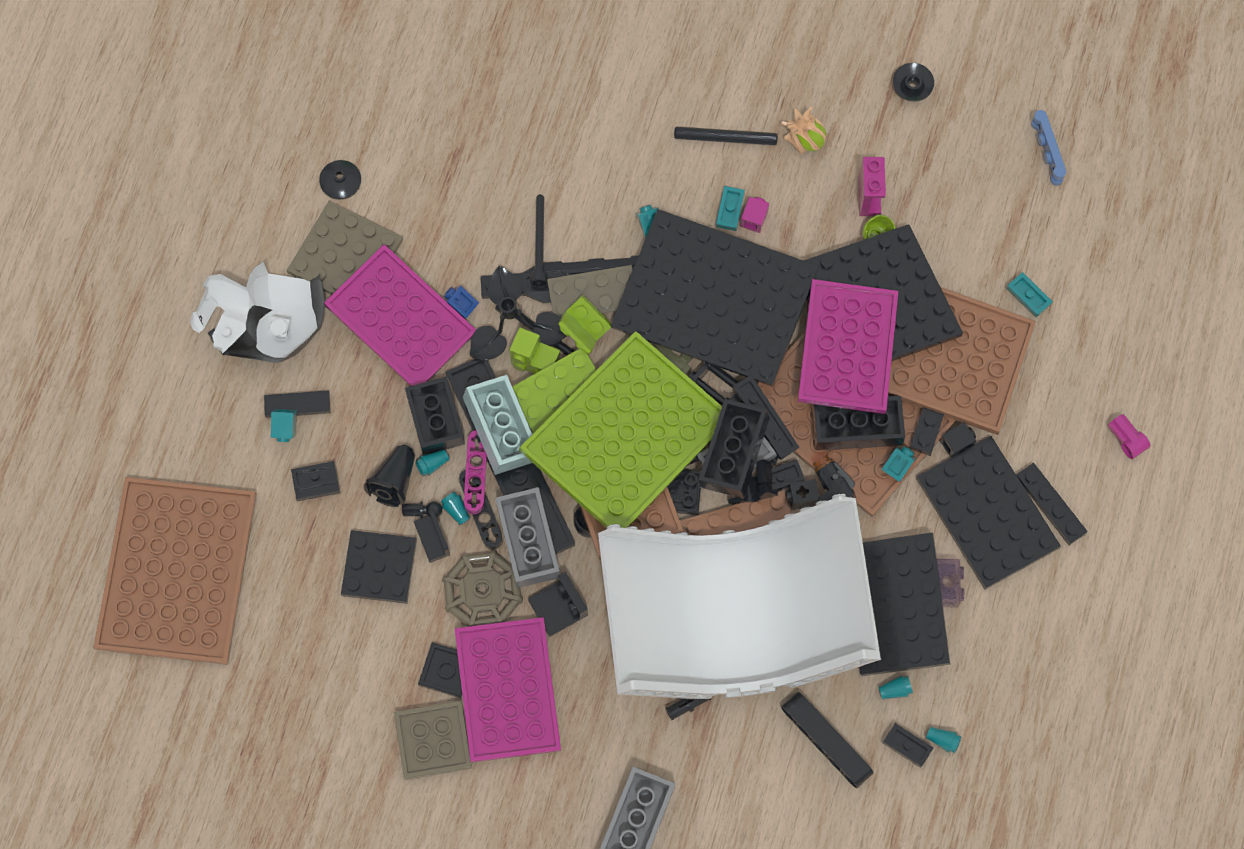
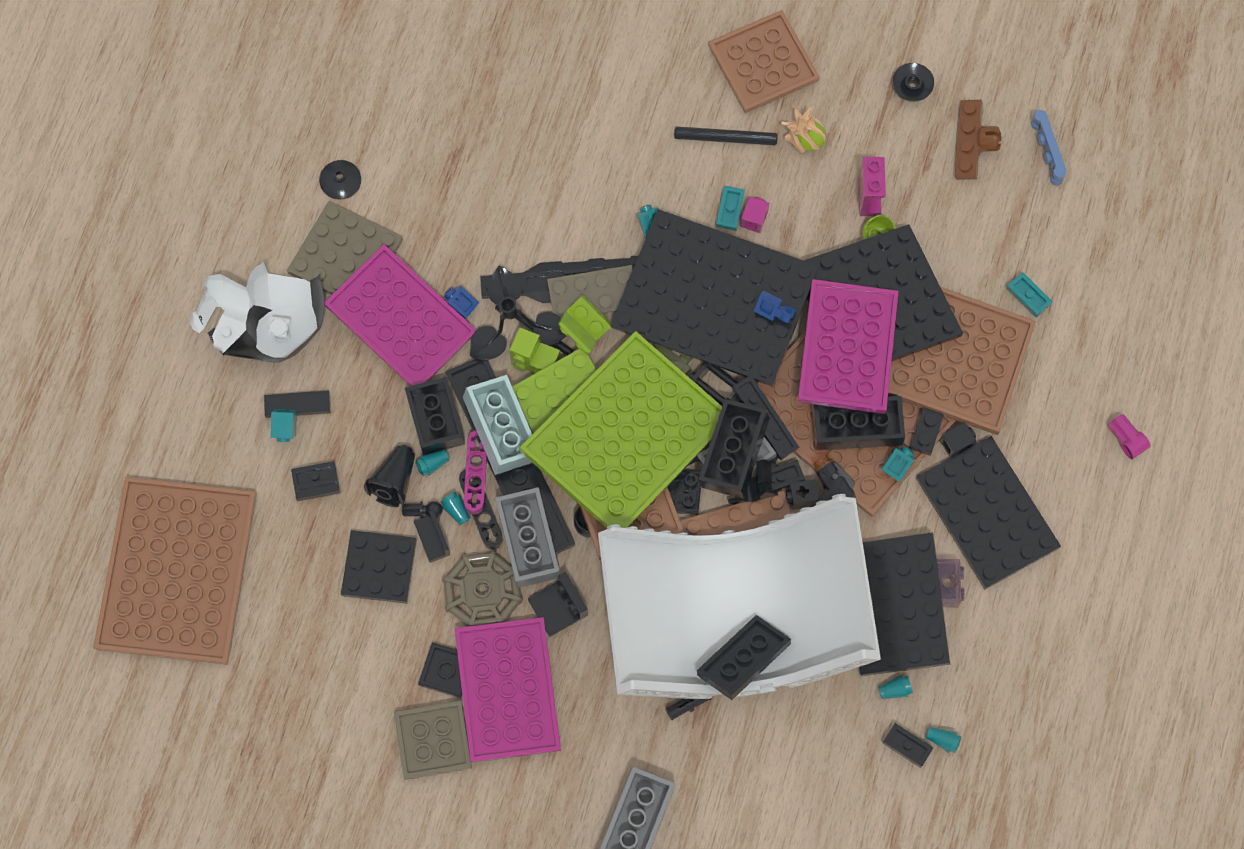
black piece [530,194,548,288] -> none
black beam [781,692,874,789] -> none
black plate [1016,463,1088,546] -> none
none -> black plate [697,615,791,700]
none -> nougat plate [708,10,820,113]
none -> blue plate [754,290,796,323]
none -> dark orange plate [955,99,1001,180]

